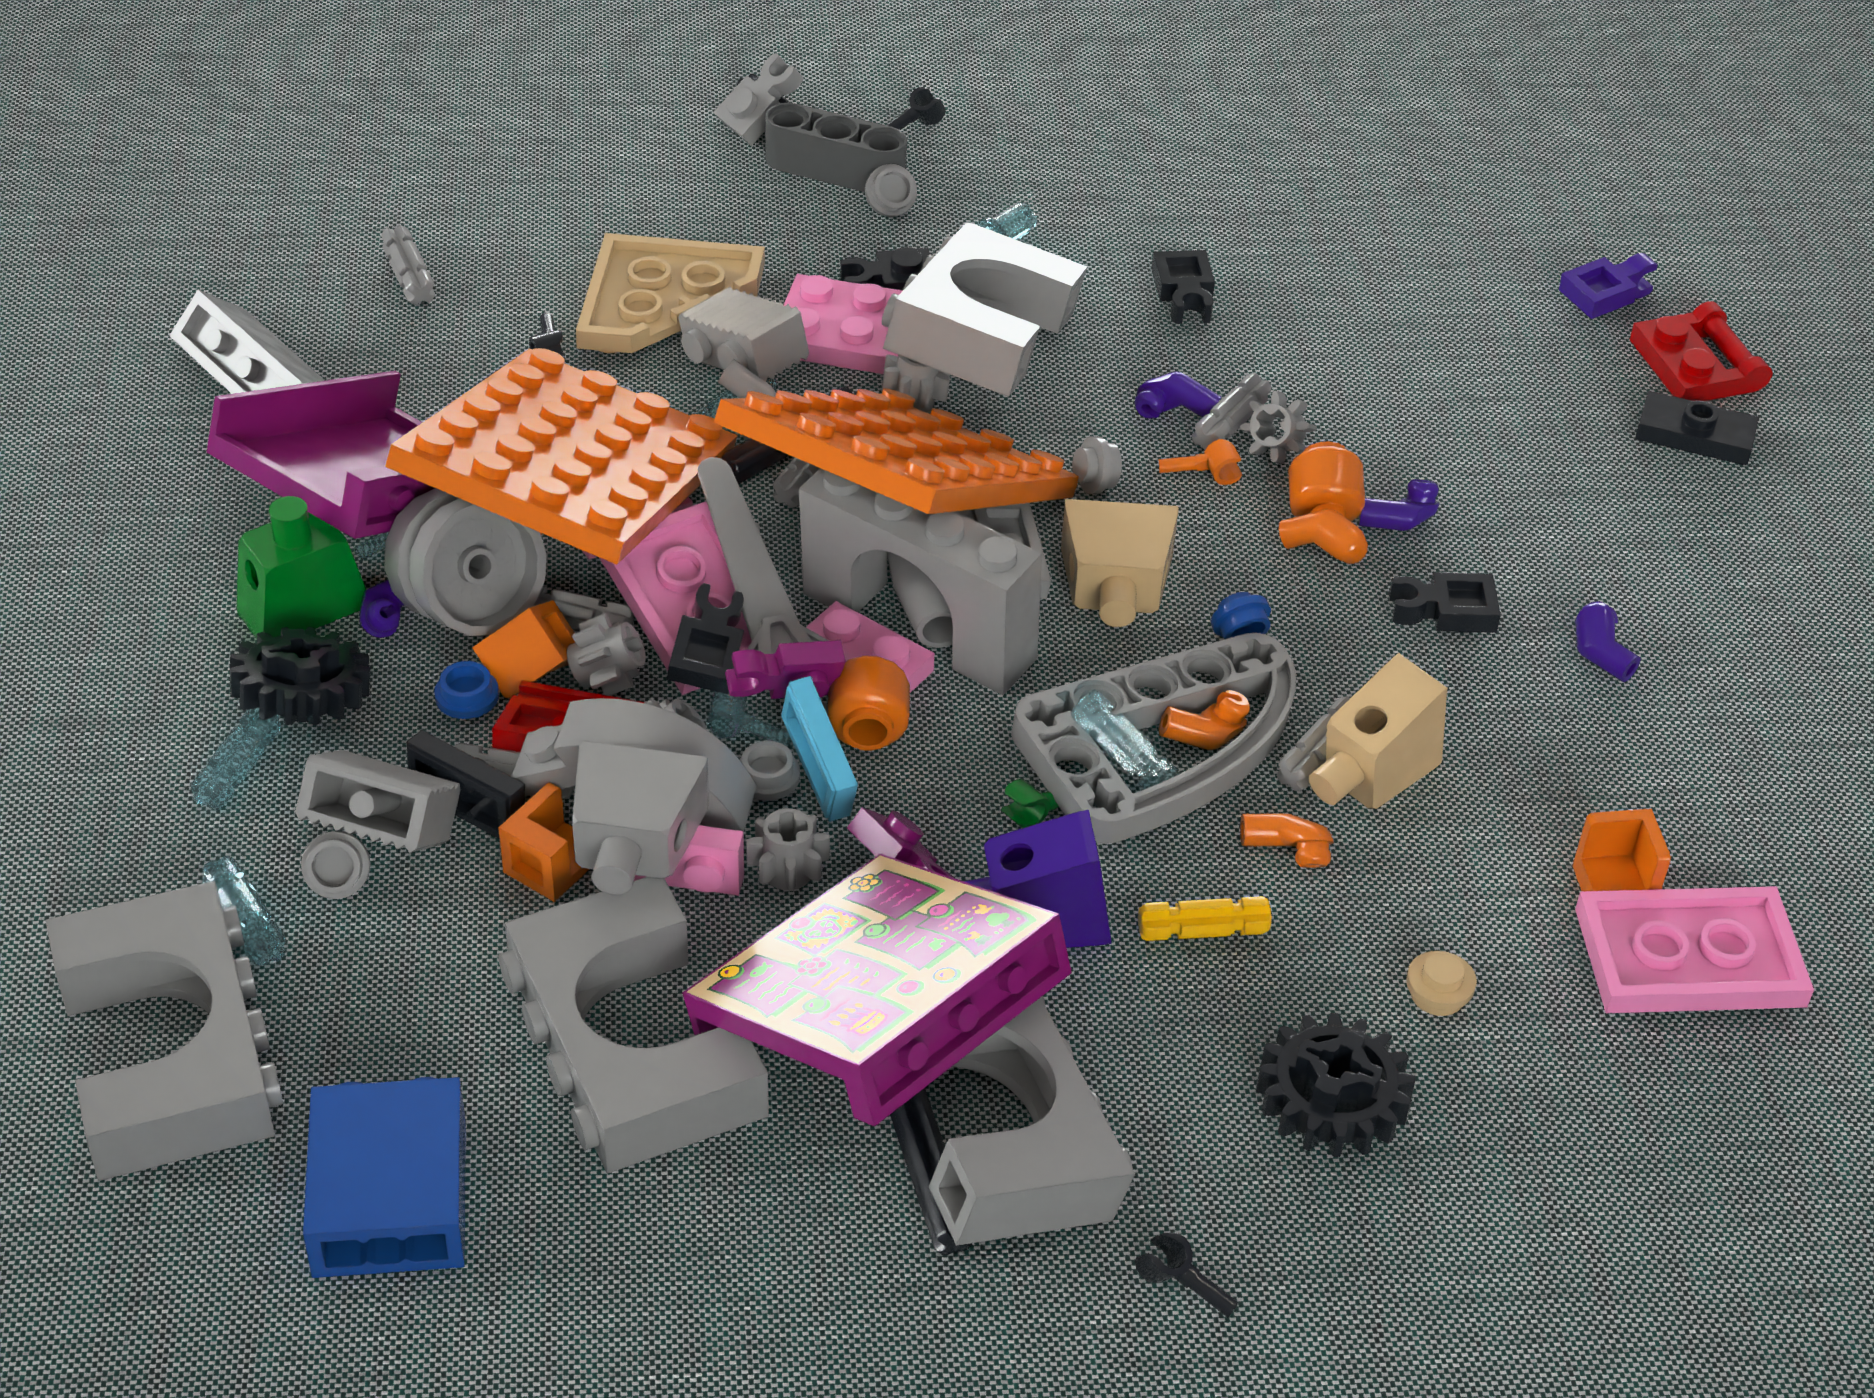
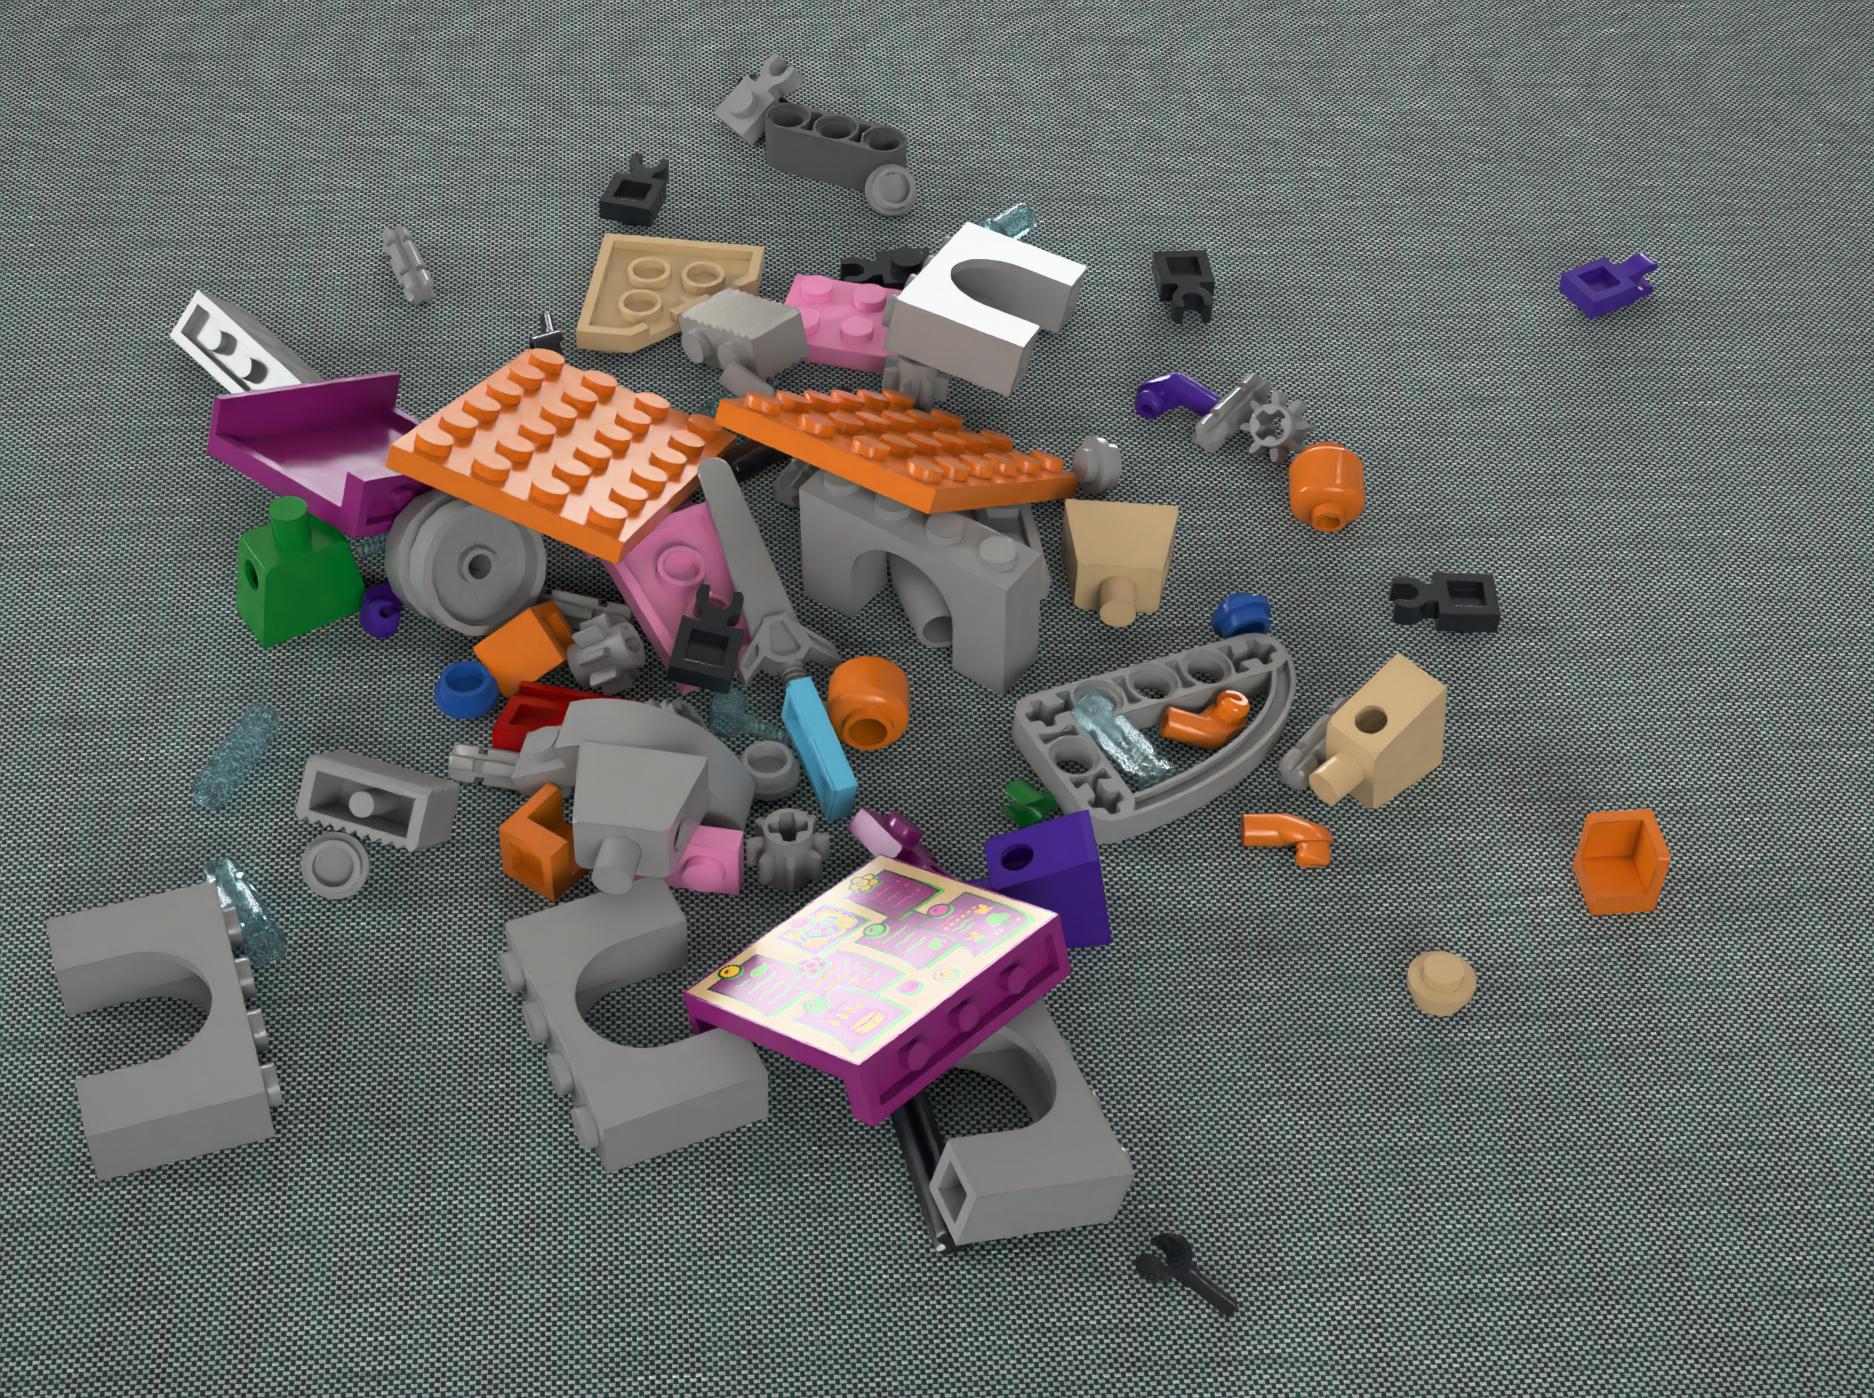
black gear [230,627,371,725] -> none
blue brick [303,1077,466,1278] -> none
black plate [406,730,525,839] -> none
magenta plate [725,640,846,699] -> none
bright pink plate [806,601,935,693] -> none
black hand [887,87,946,130] -> none
yellow axle [1138,896,1272,941] -> none
orange hand [1158,439,1242,485] -> none
black gear [1256,1013,1415,1157] -> none
orange arm [1279,509,1368,564] -> none
dark purple arm [1358,479,1440,531] -> none
dark purple arm [1575,601,1641,682] -> none
bright pink plate [1575,886,1814,1013] -> none
red plate [1630,301,1773,401] -> none
black plate [1635,391,1759,465] -> none
none -> black plate [599,153,669,227]

